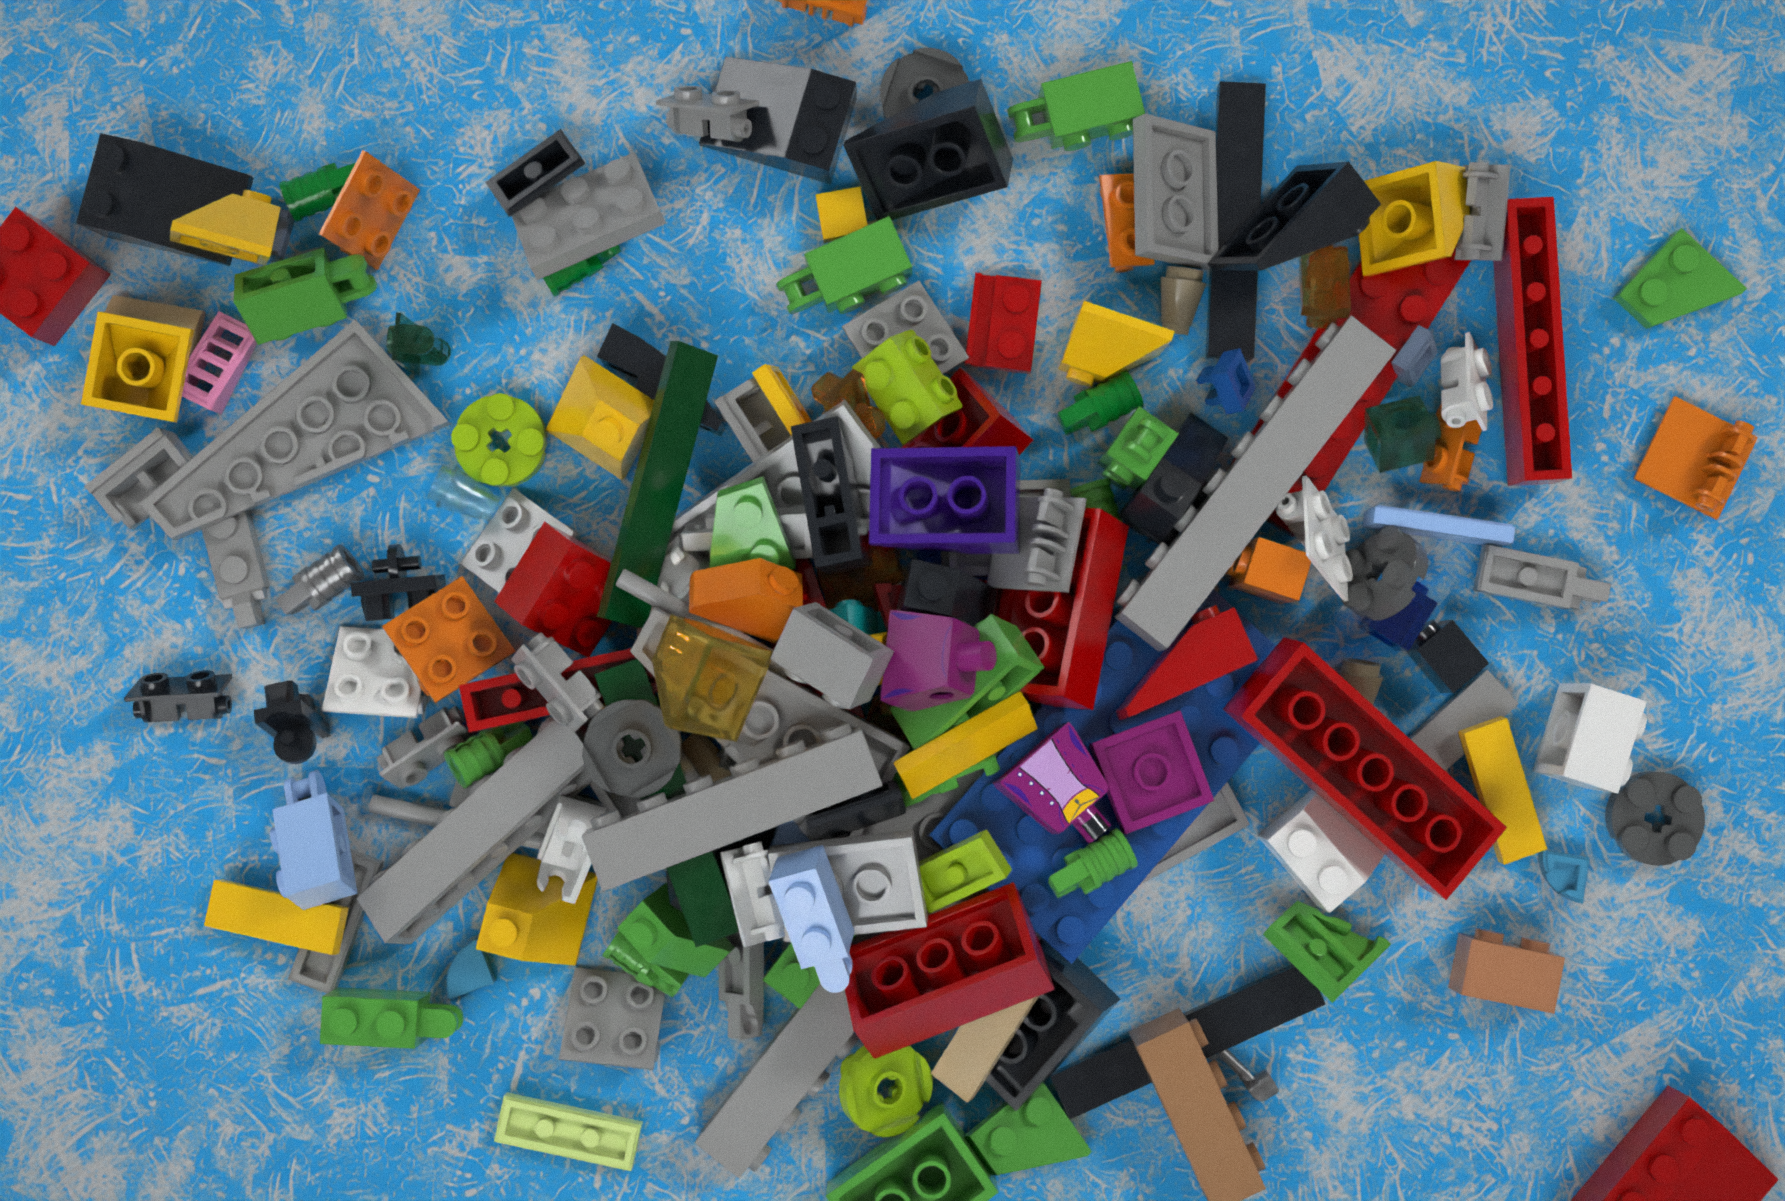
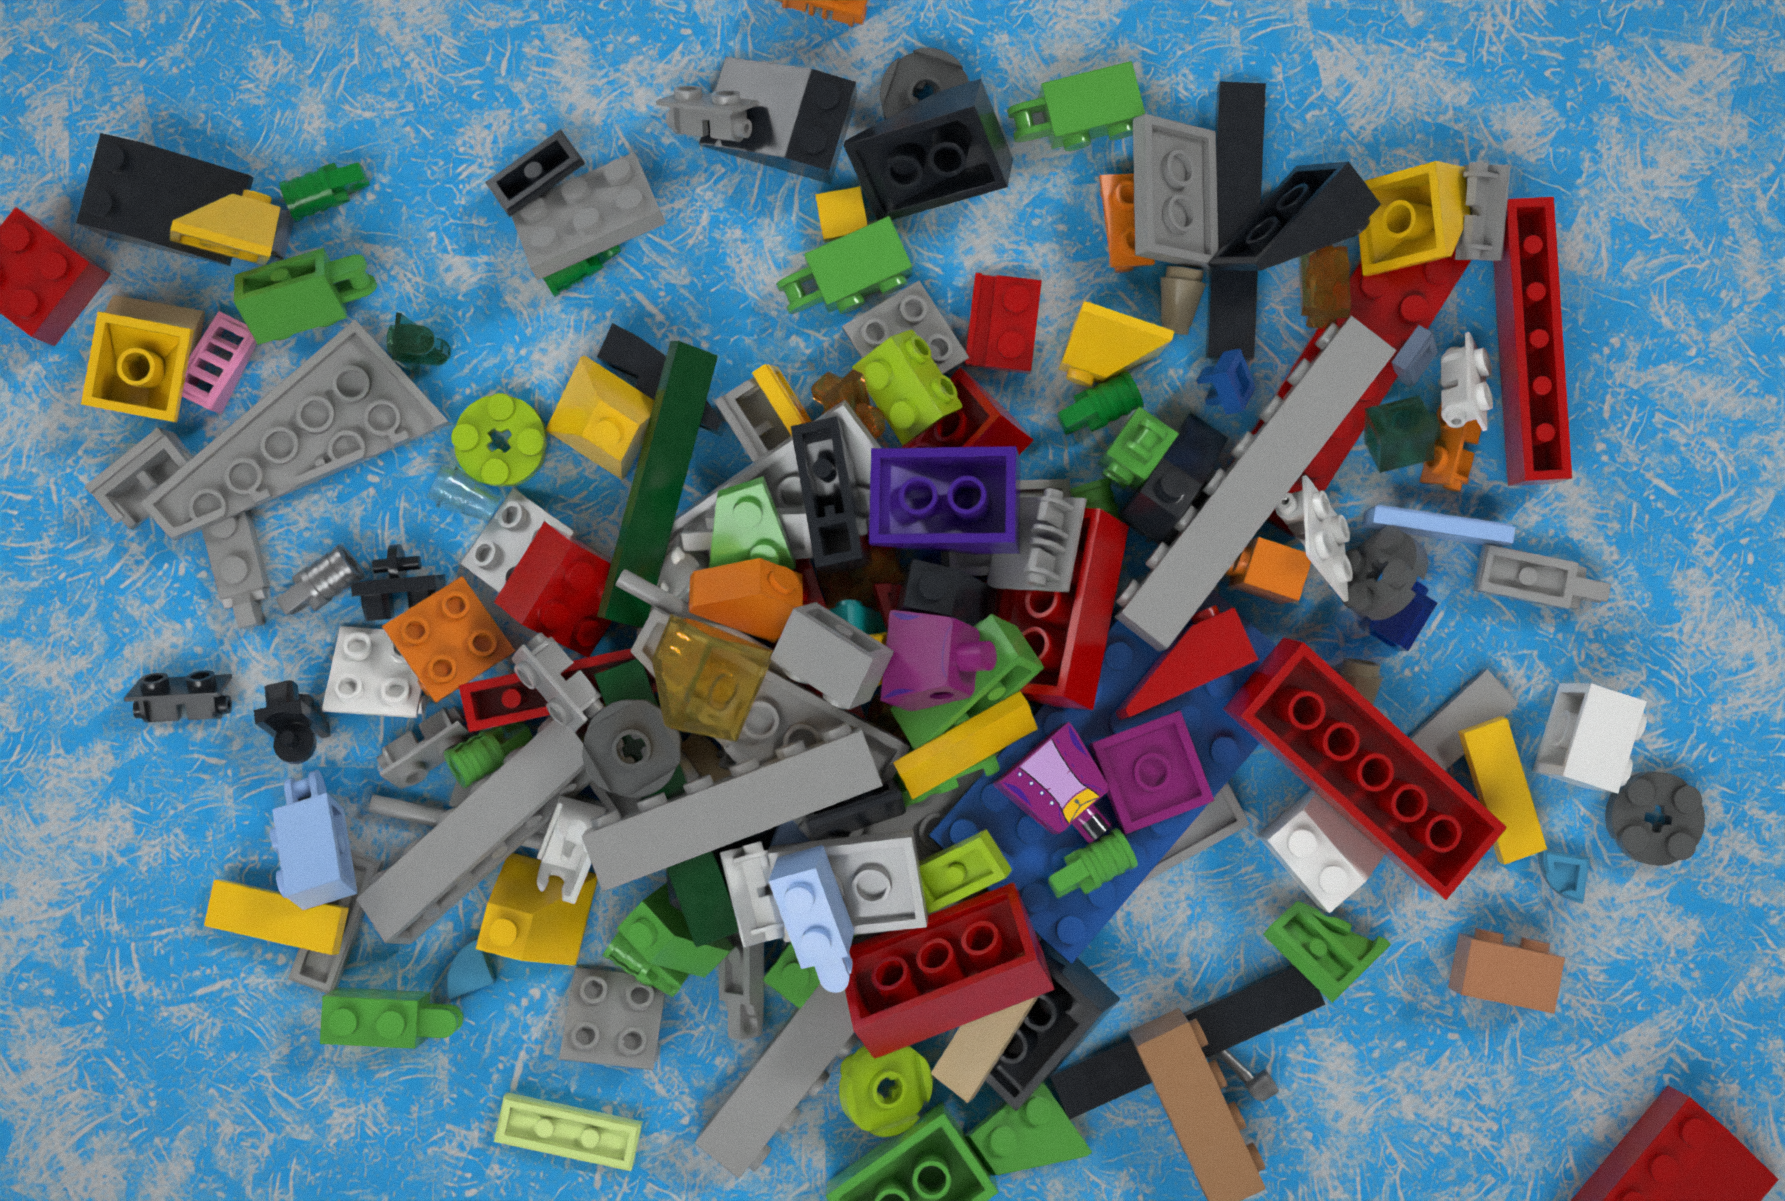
orange hinge [319,150,420,270] -> none
black brick [1405,619,1489,693] -> none
bright green wing [1613,228,1747,329] -> none
orange hinge [1633,396,1758,520] -> none

